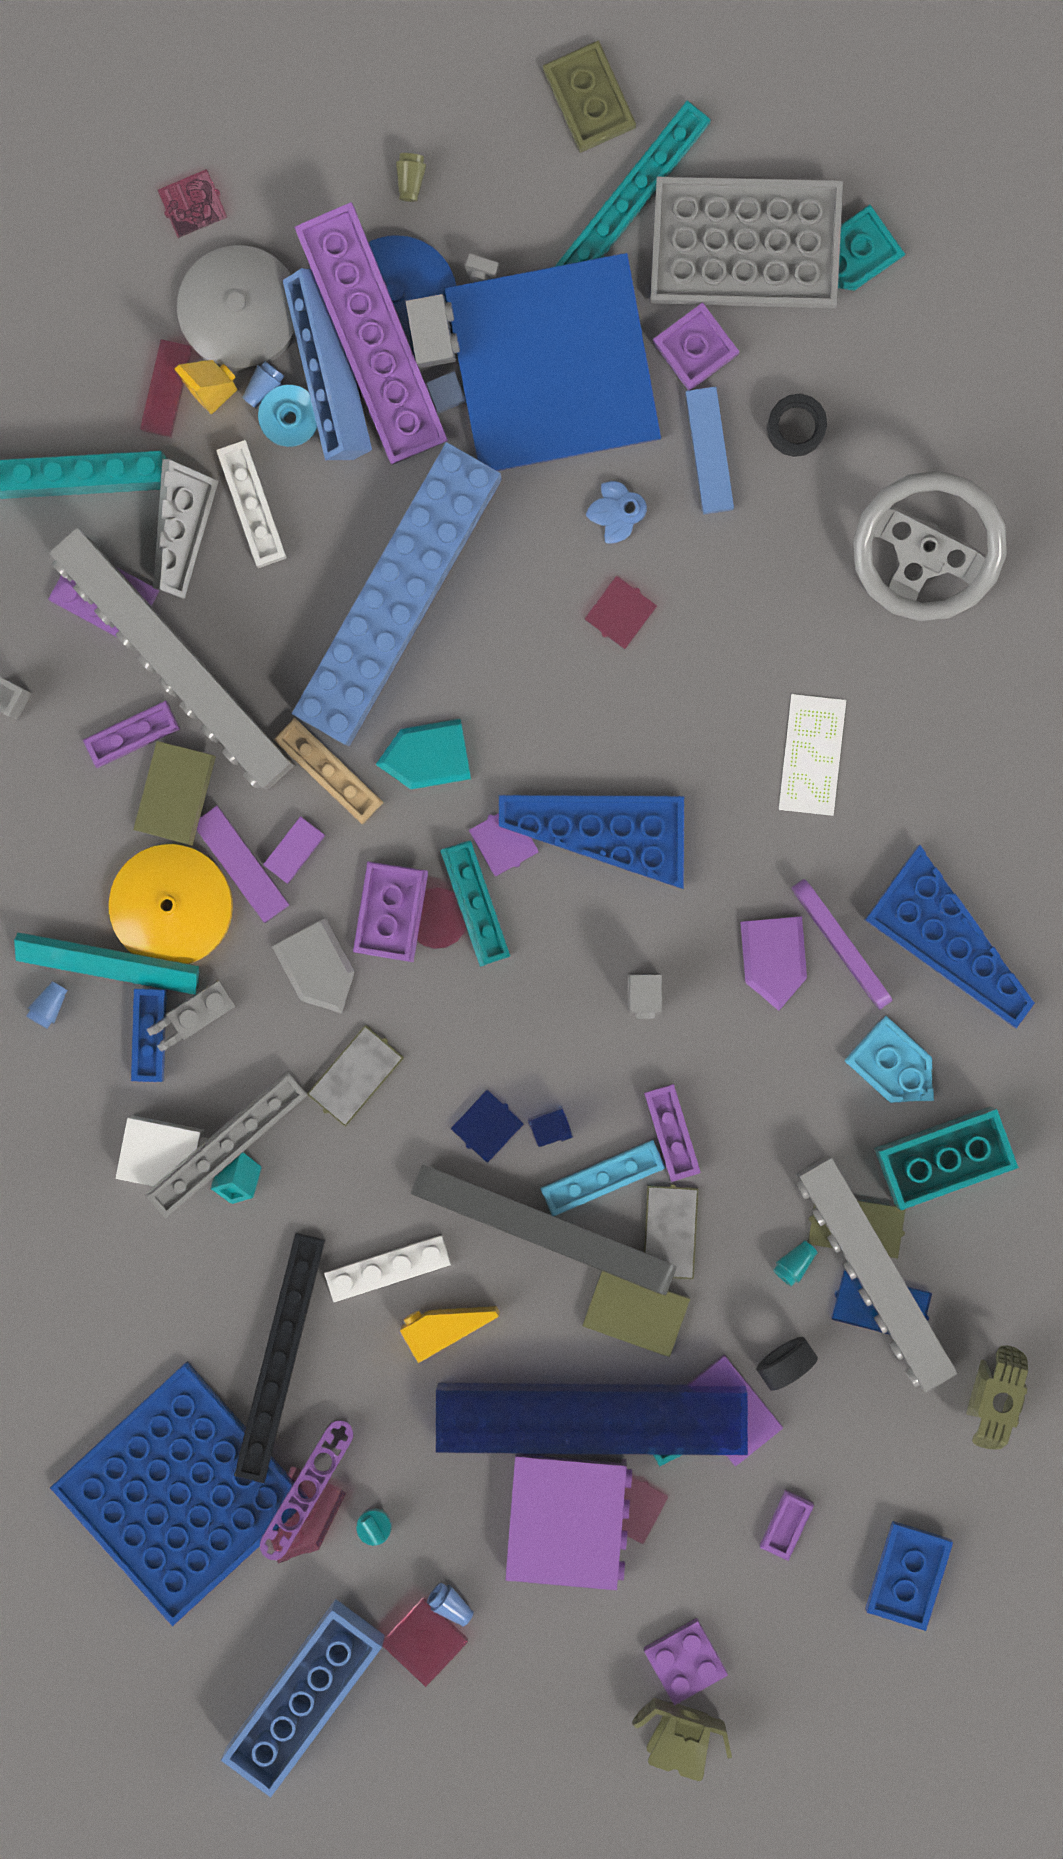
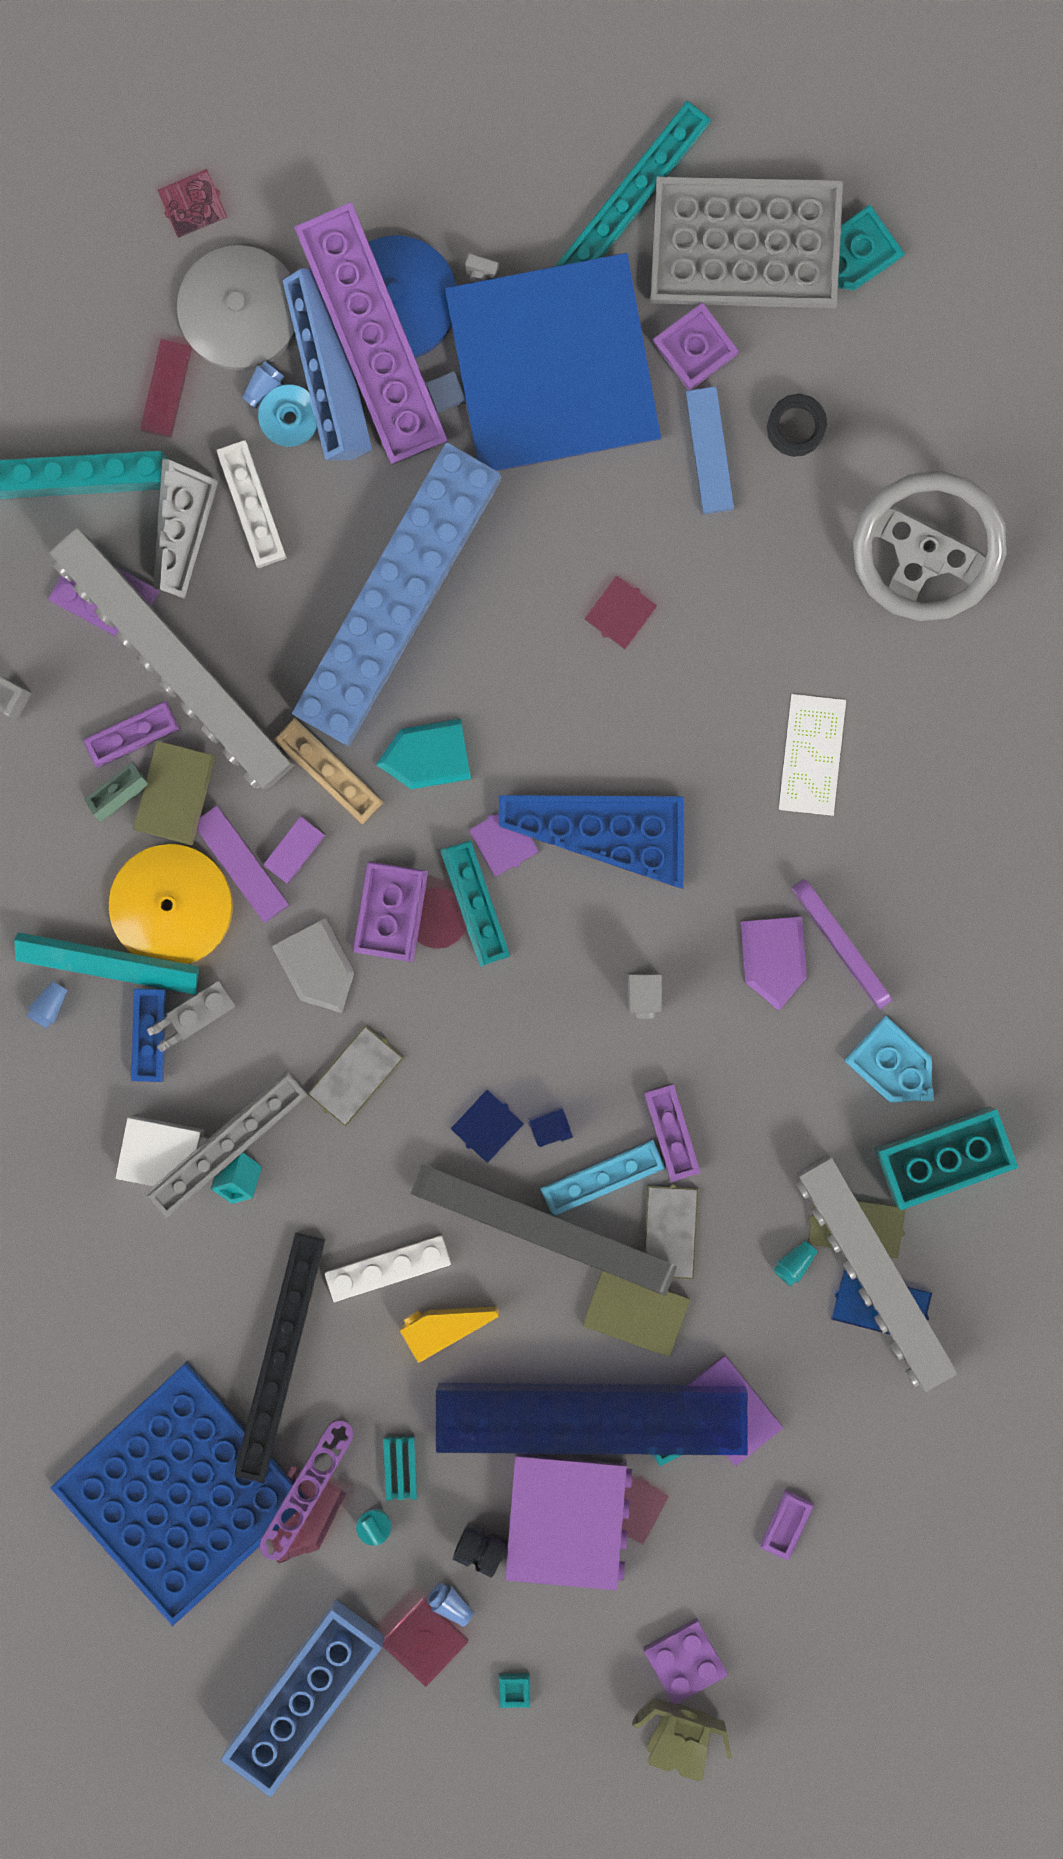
yellow slope [175,360,238,415] -> none
olive cone [396,153,427,202] -> none
light grey brick [406,294,460,368] -> none
olive tile [543,40,636,153] -> none
medium blue plate [586,481,647,544] -> none
black tyre [756,1337,818,1391] -> none
blue wing [864,845,1035,1028] -> none
blue plate [865,1521,953,1631] -> none
olive piece [966,1345,1028,1450] -> none
none -> sand green plate [84,762,148,823]
none -> teal tile [383,1436,417,1501]
none -> black wheel [452,1522,508,1578]
none -> teal tile [499,1673,530,1708]

